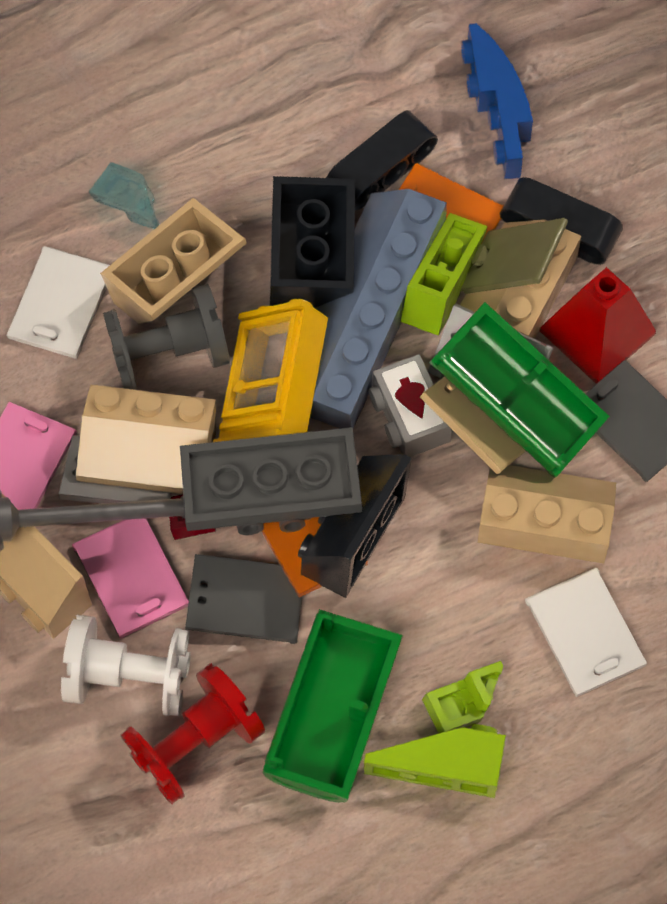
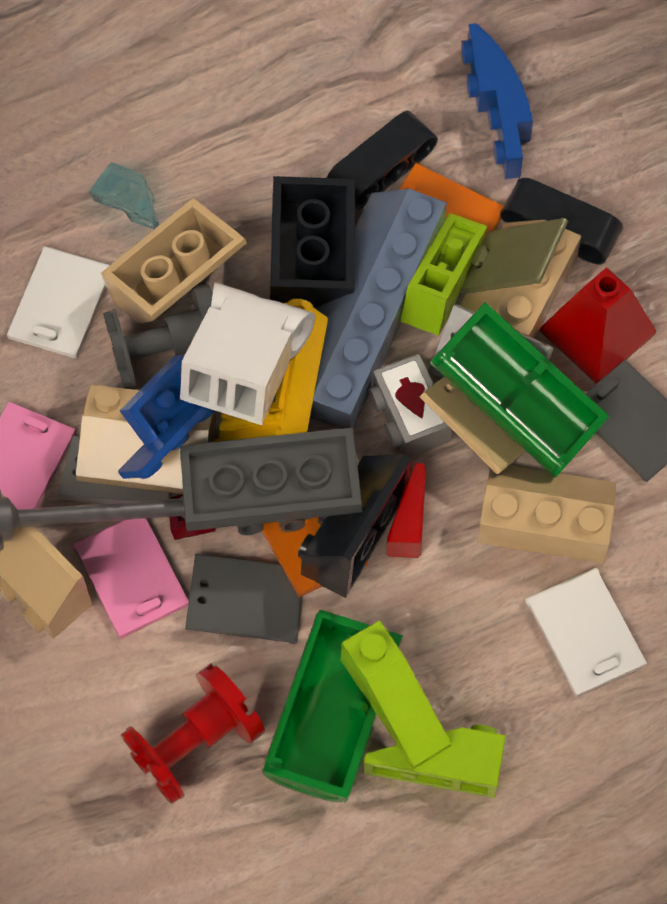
white piece [61,615,191,716] -> none
lime slope [422,661,504,734] -> none
none -> blue bracket [118,355,215,479]
none -> white piece [180,282,315,425]
none -> lime slope [341,620,451,769]
none -> red slope [386,463,426,558]

